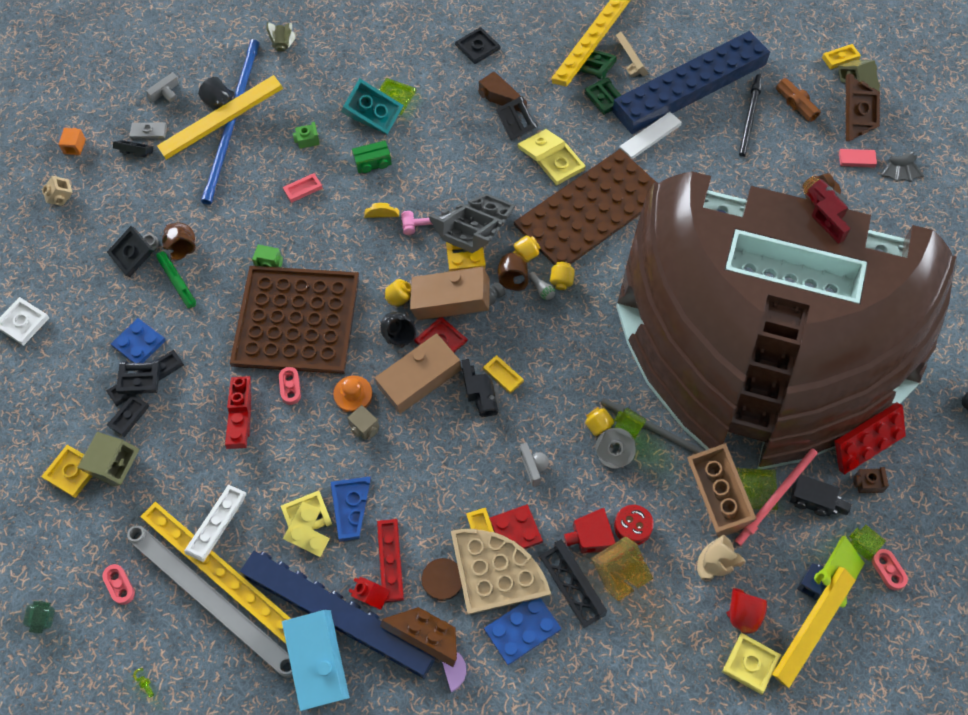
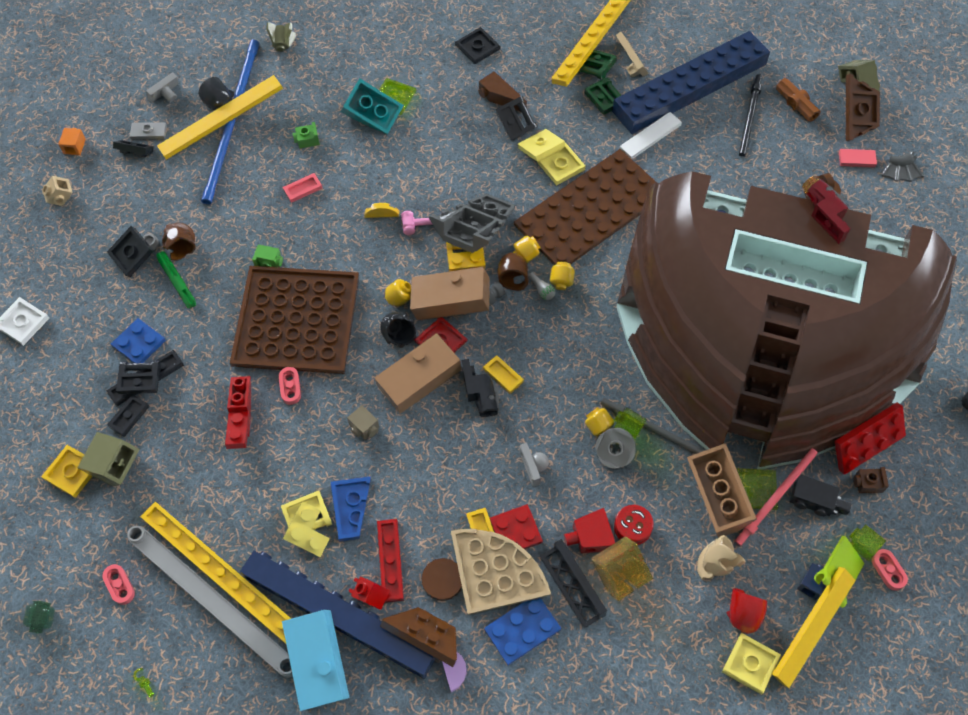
white tile [184,485,246,562] -> none
orange plate [333,376,373,412] -> none
green brick [352,140,392,173] -> none
yellow plate [822,44,861,70] -> none

